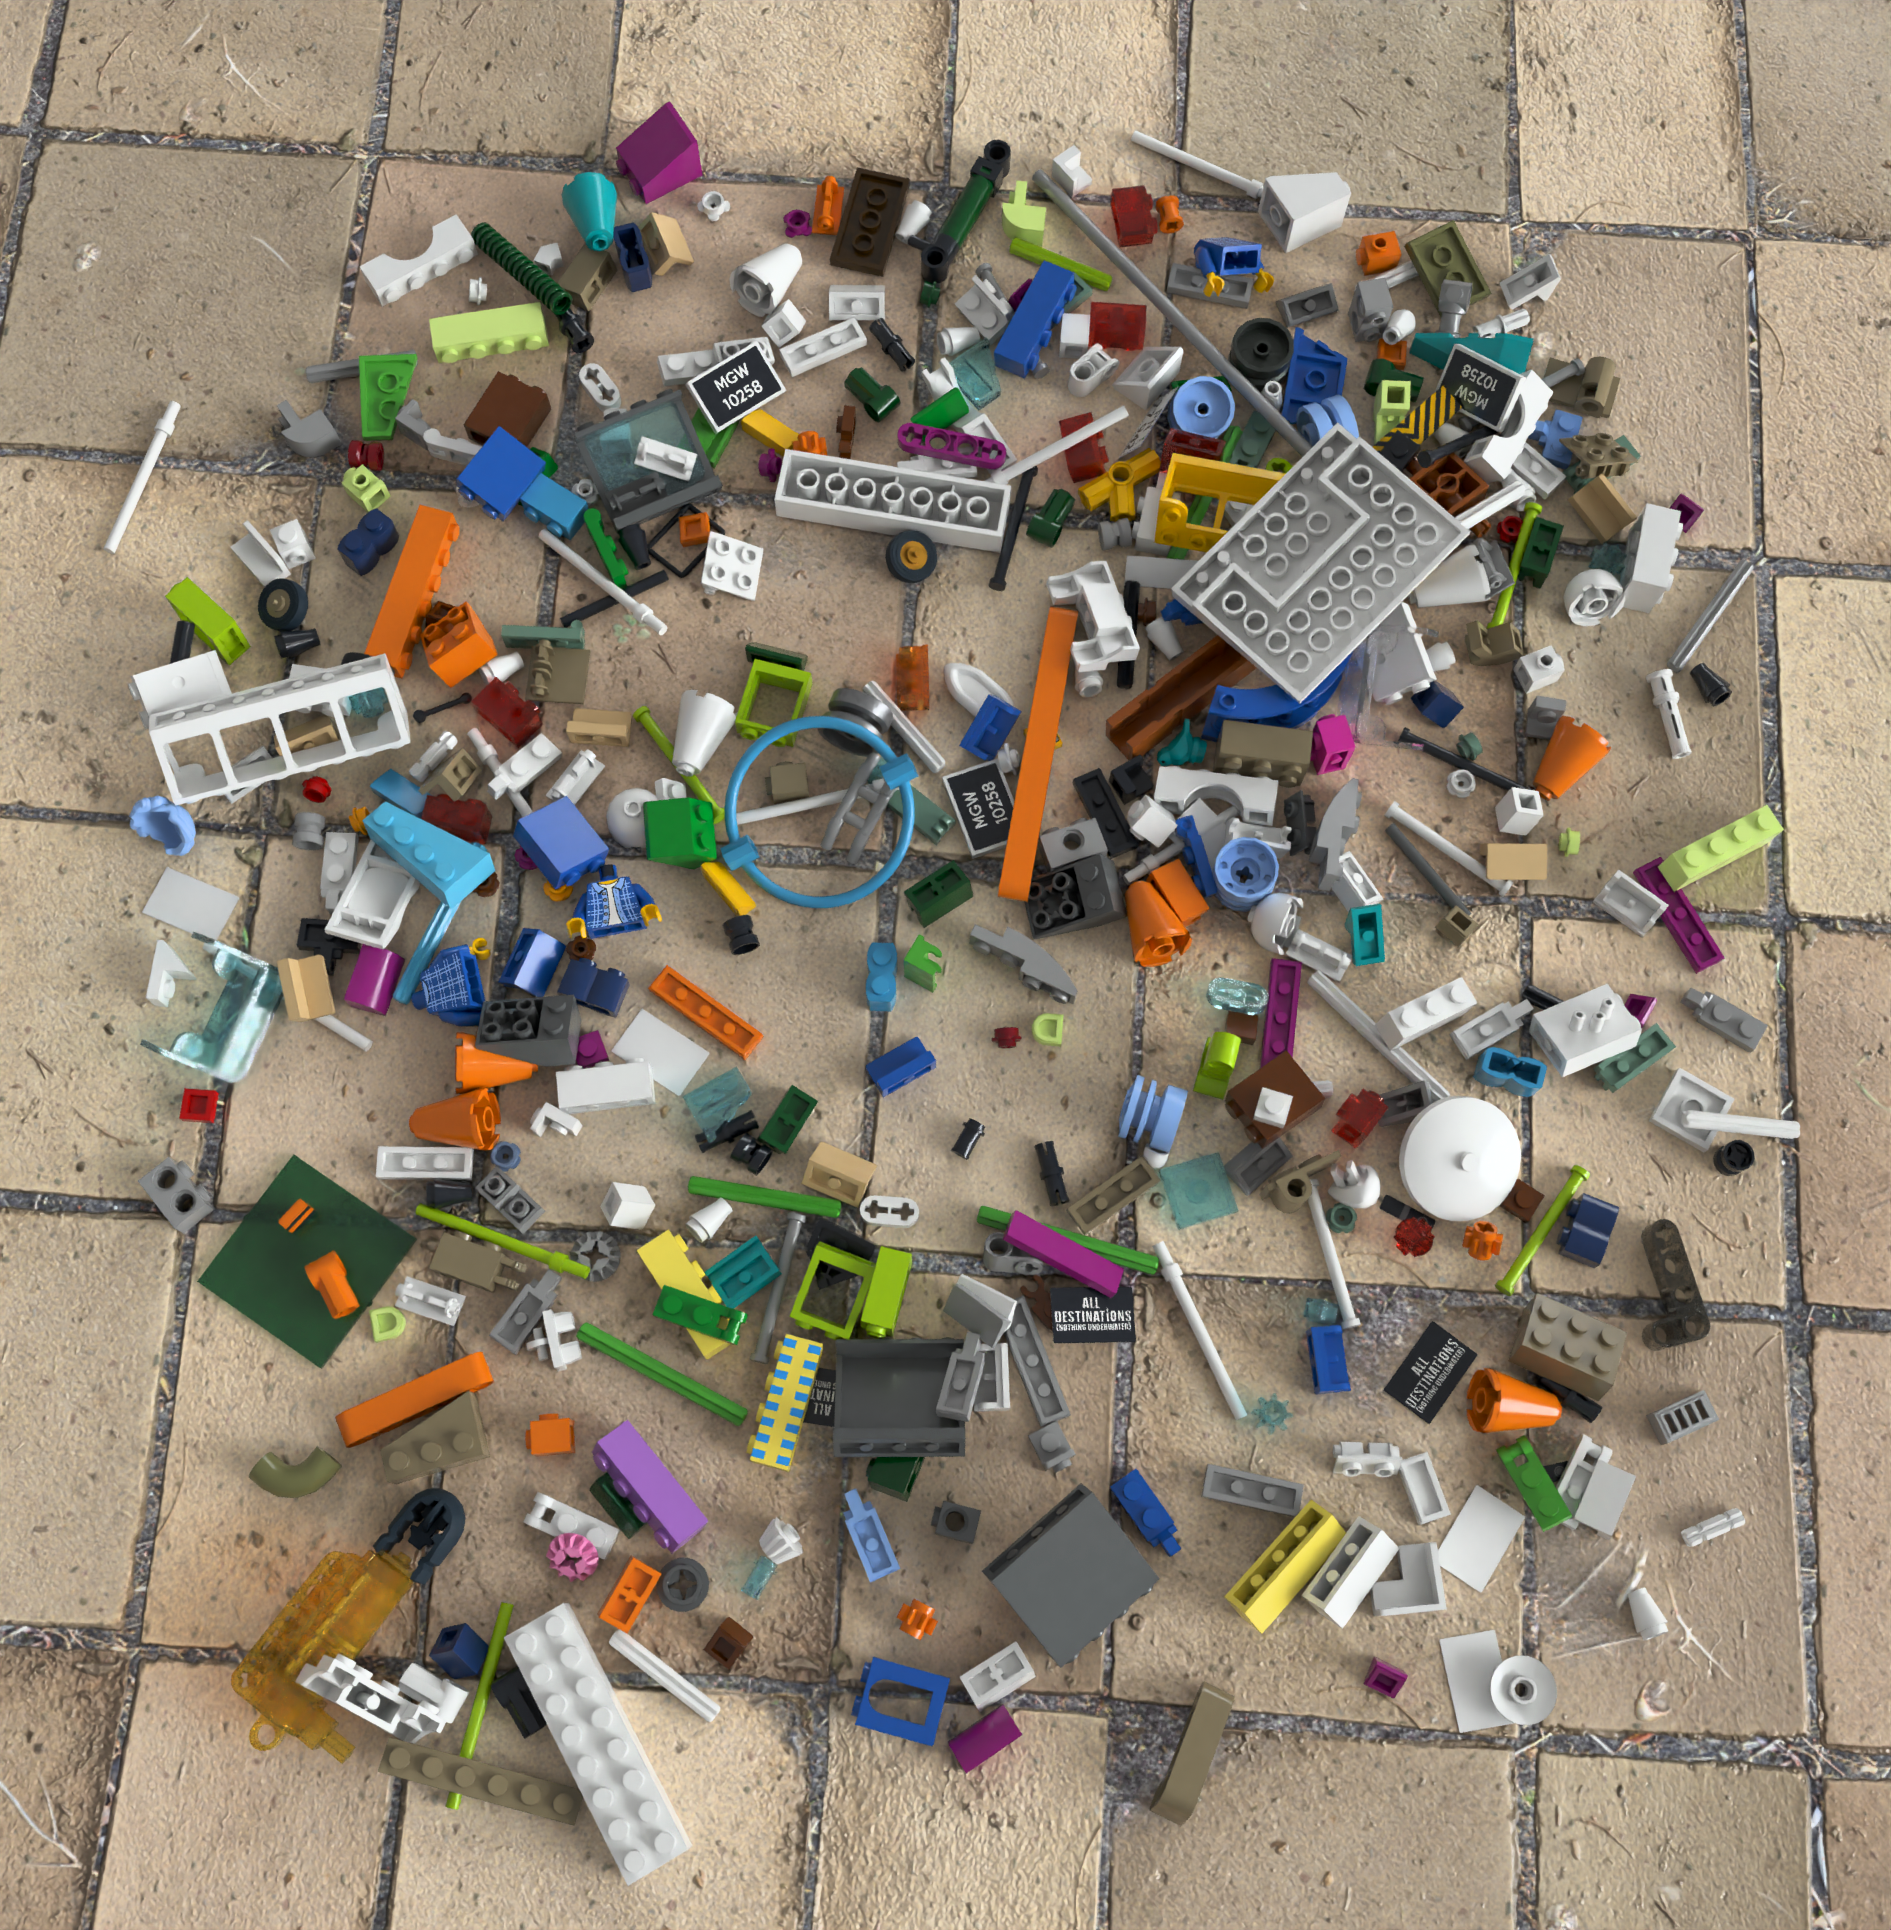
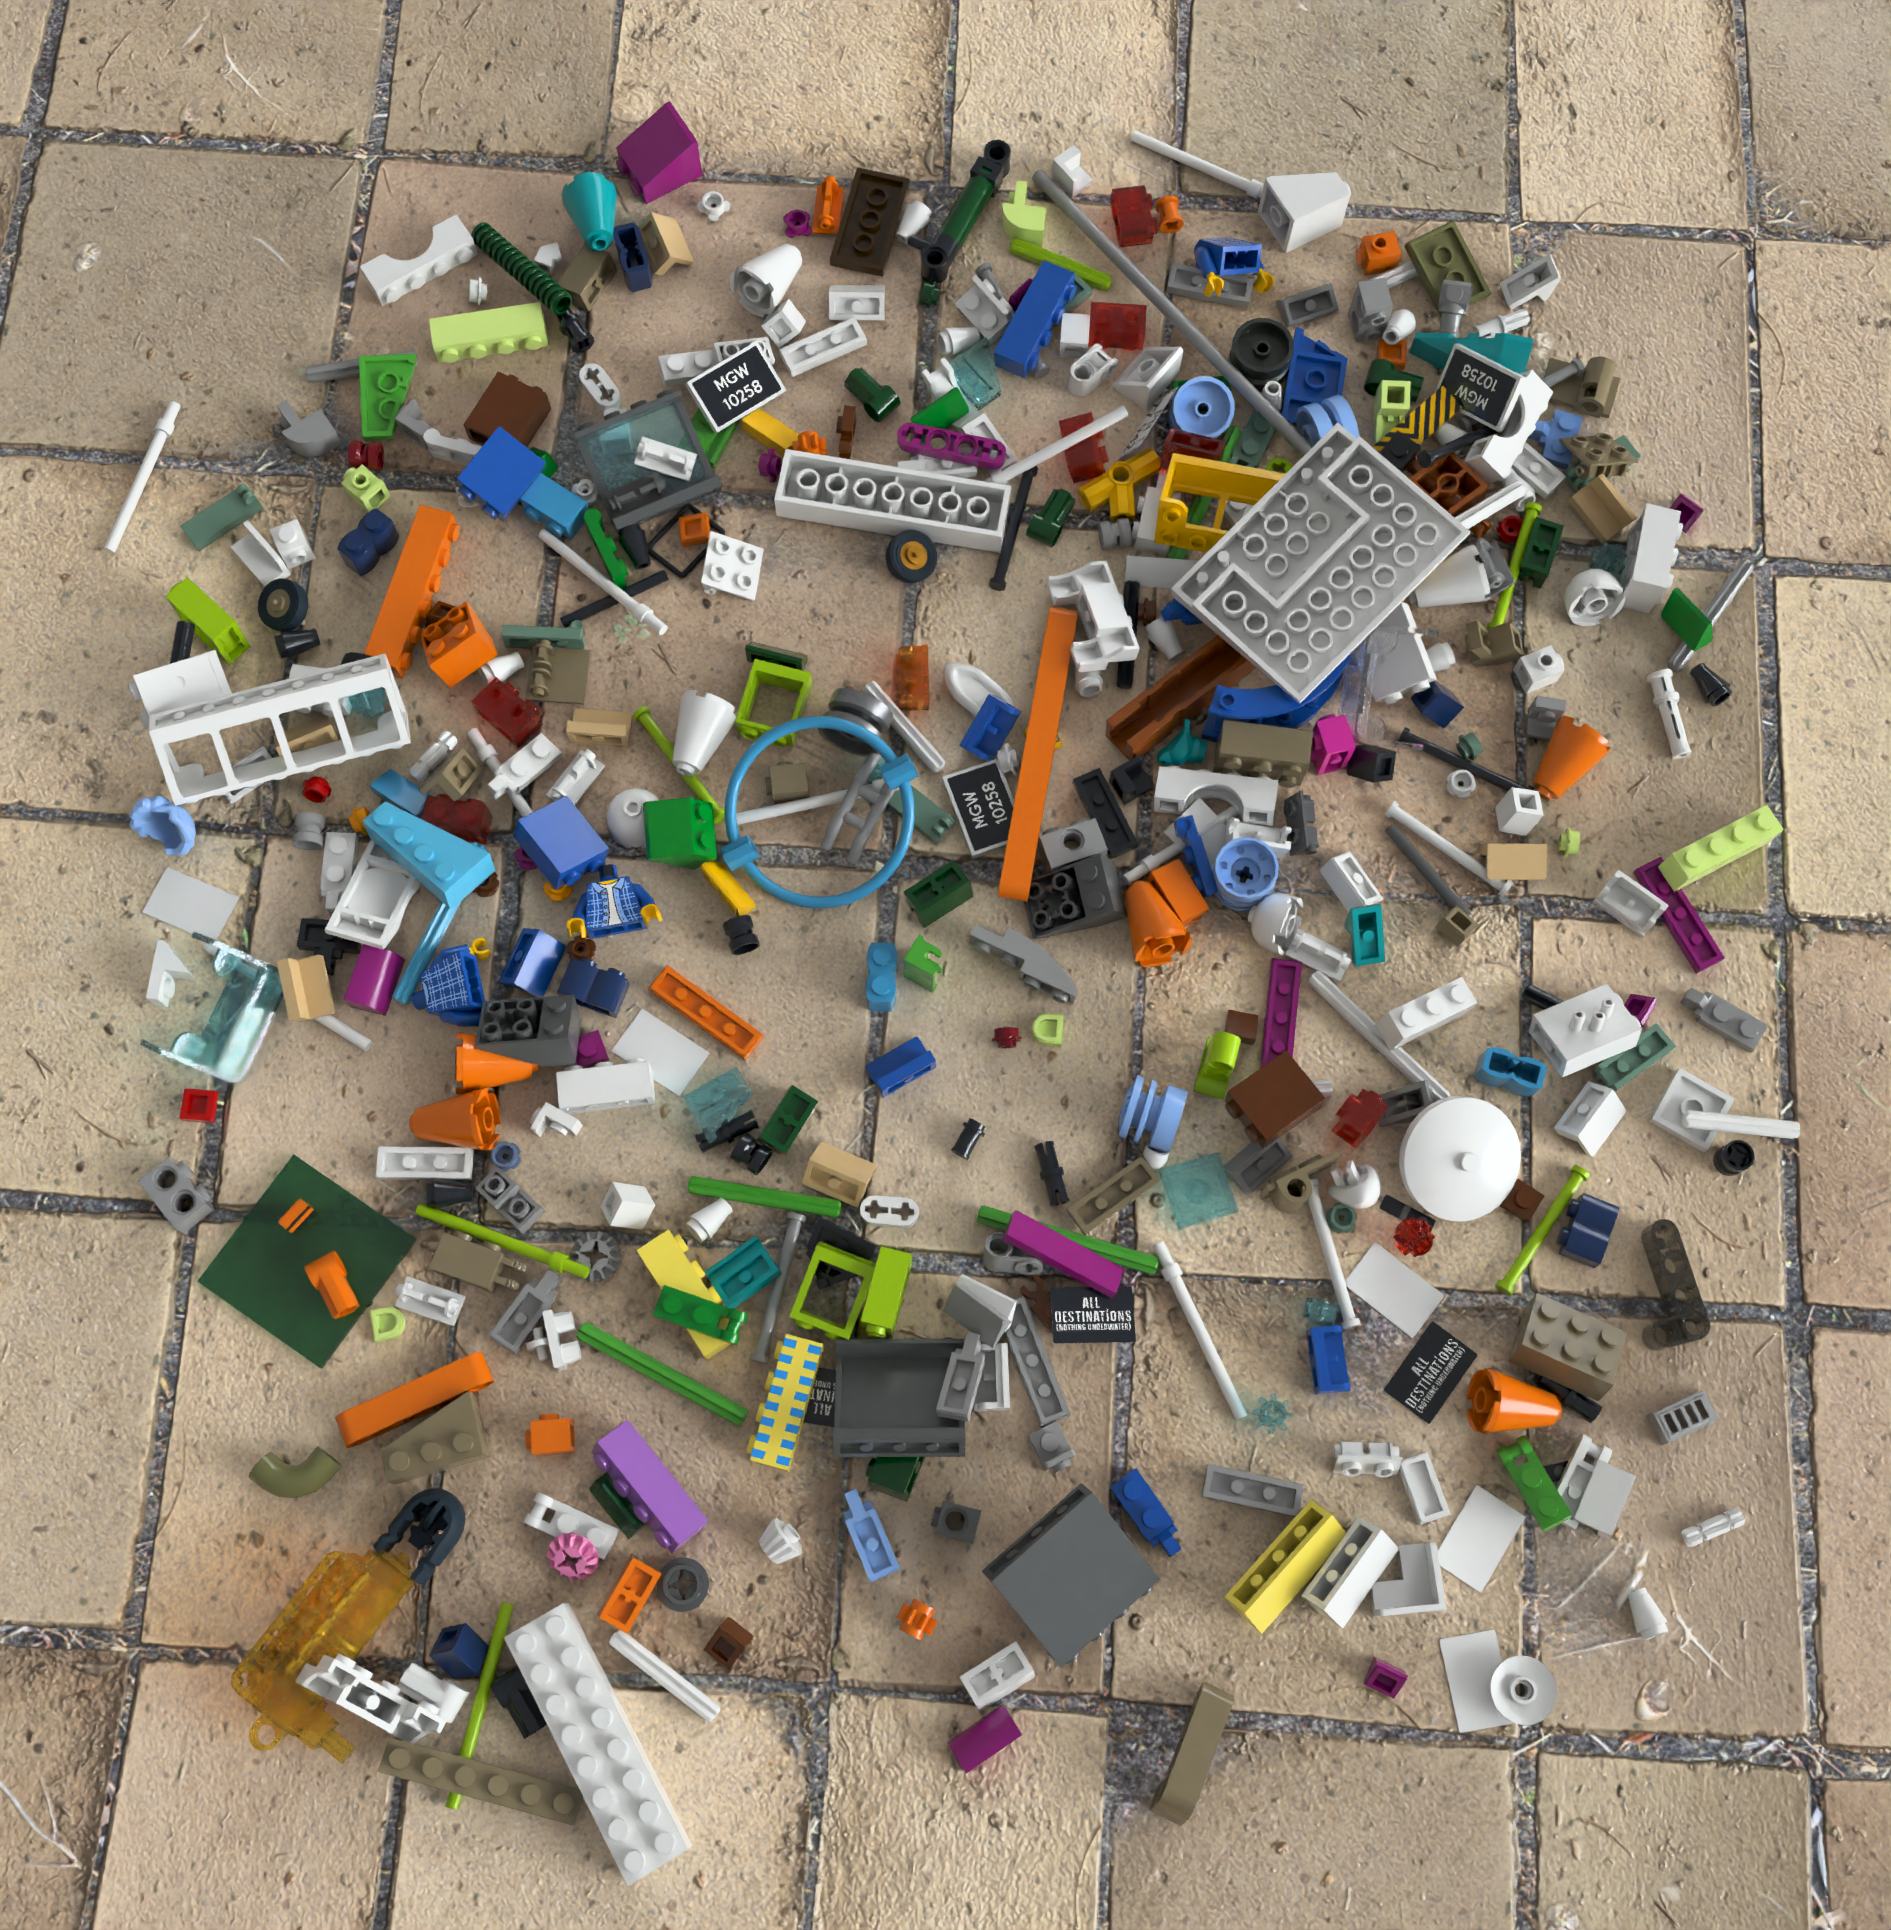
black hinge [413,692,472,723] -> none
white plate [655,778,687,800] -> none
clear light blue pin [740,1555,778,1601] -> none
blue panel [851,1657,950,1747] -> none
black pin [869,318,915,372] -> none
white brick [1127,794,1178,848] -> none
clear light blue plate [1206,977,1269,1015] -> none
white plate [1253,1087,1293,1129] -> none
light grey slope [1309,778,1362,891] -> none
white hinge [1450,999,1534,1060] -> none
orange gear [1462,1221,1503,1260] -> none
none -> sand green hinge [180,483,263,551]
none -> white sticker [1345,1242,1444,1338]
none -> black panel [1346,744,1397,783]
none -> white panel [1554,1081,1626,1157]
none -> green slope [1661,588,1713,651]

